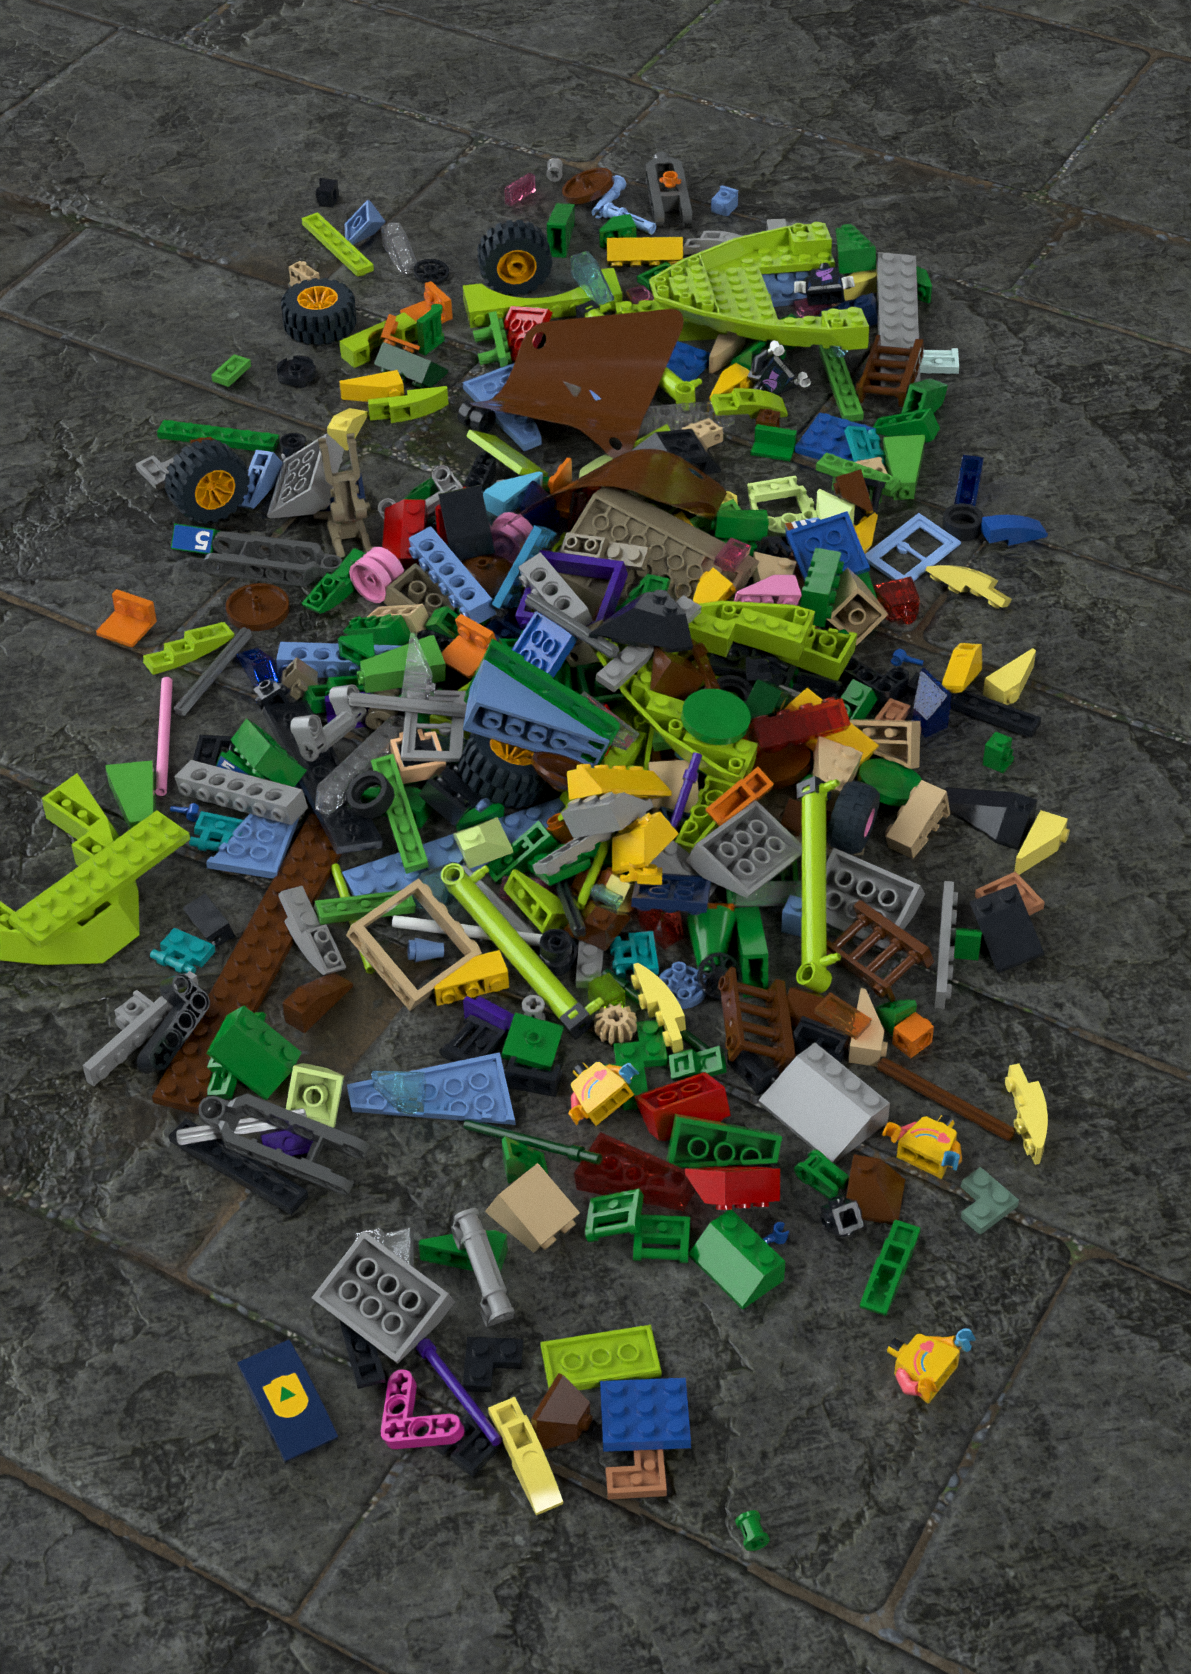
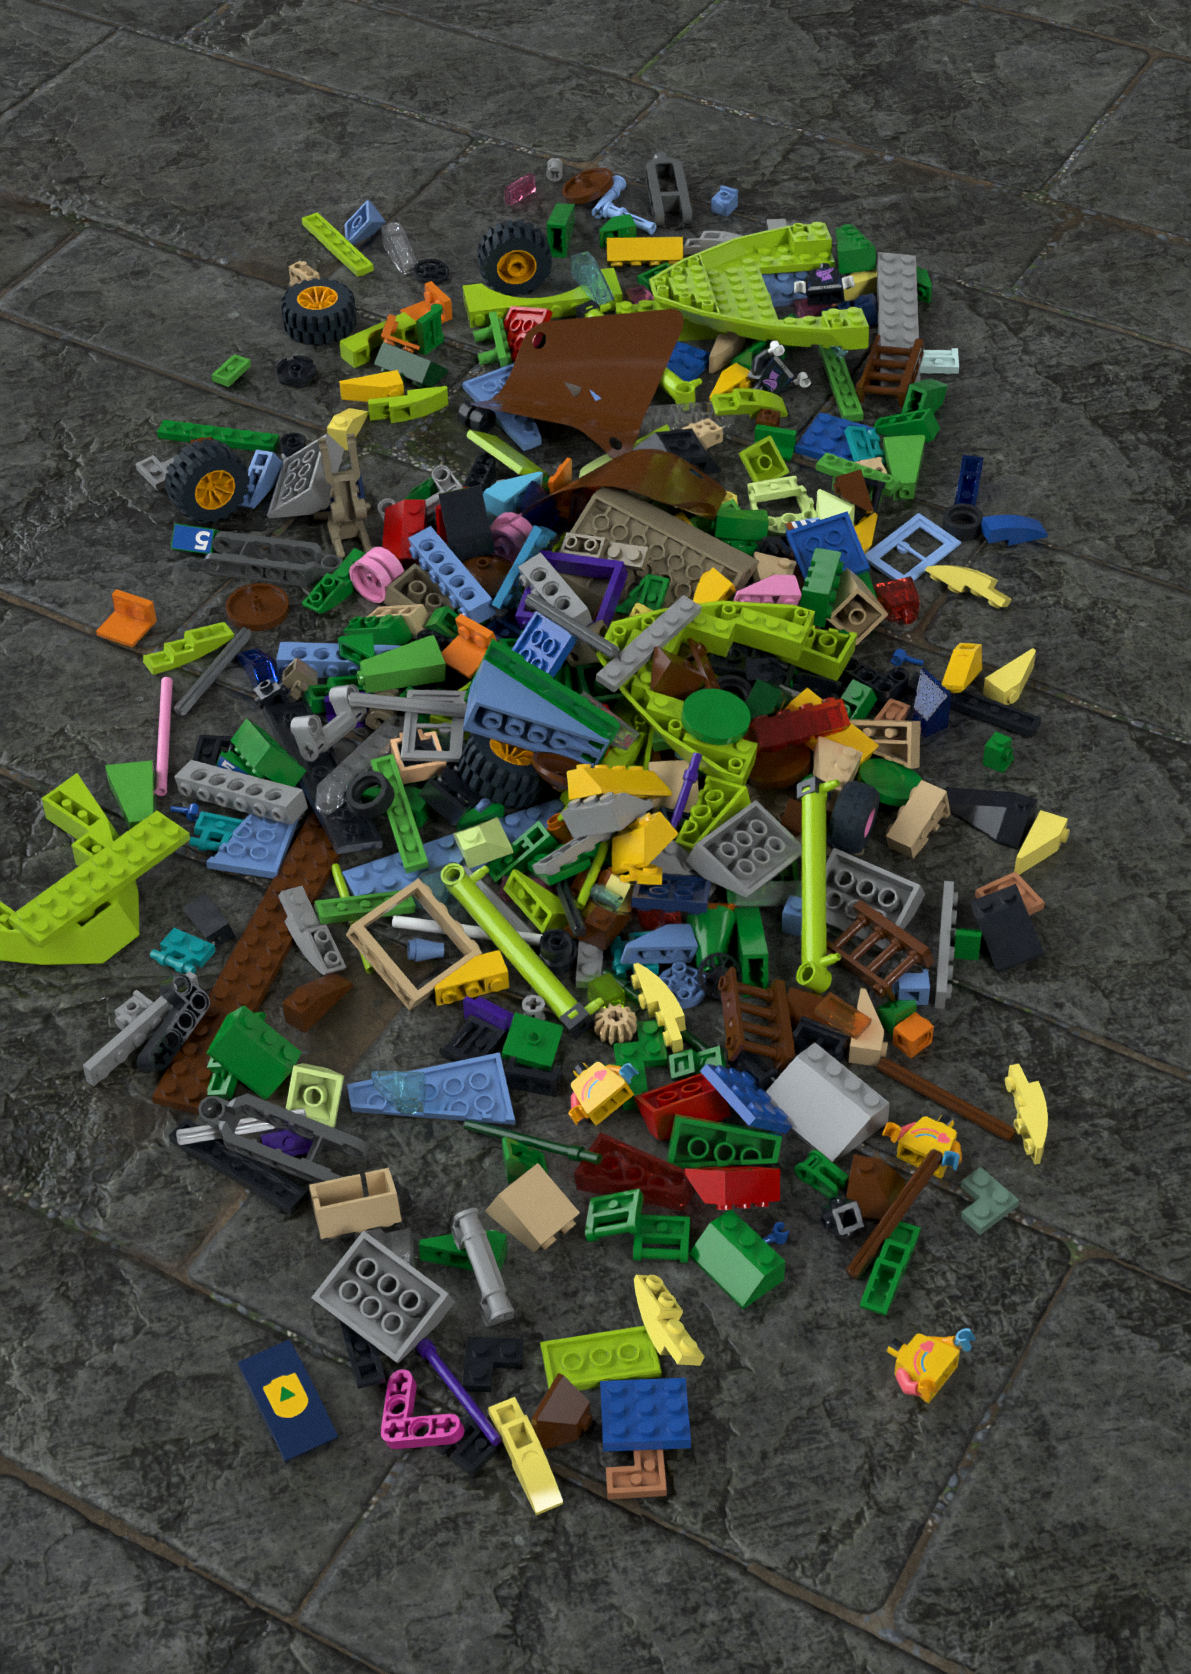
black brick [315,178,339,208] -> none
clear slope [401,632,436,700] -> none
black wedge [588,590,693,653] -> none
orange plate [659,171,681,188] -> none
orange slope [705,767,774,827] -> none
clear pink plate [714,538,751,573] -> none
green bush [735,1510,770,1551] -> none
none -> tan piece [309,1168,402,1239]
none -> medium blue slope [620,924,698,964]
none -> light yellow slope [634,1275,705,1366]
none -> blue plate [700,1064,792,1134]
none -> lime slope [738,435,789,483]
none -> reddish brown axle [846,1149,943,1280]
none -> medium blue brick [892,969,930,1005]

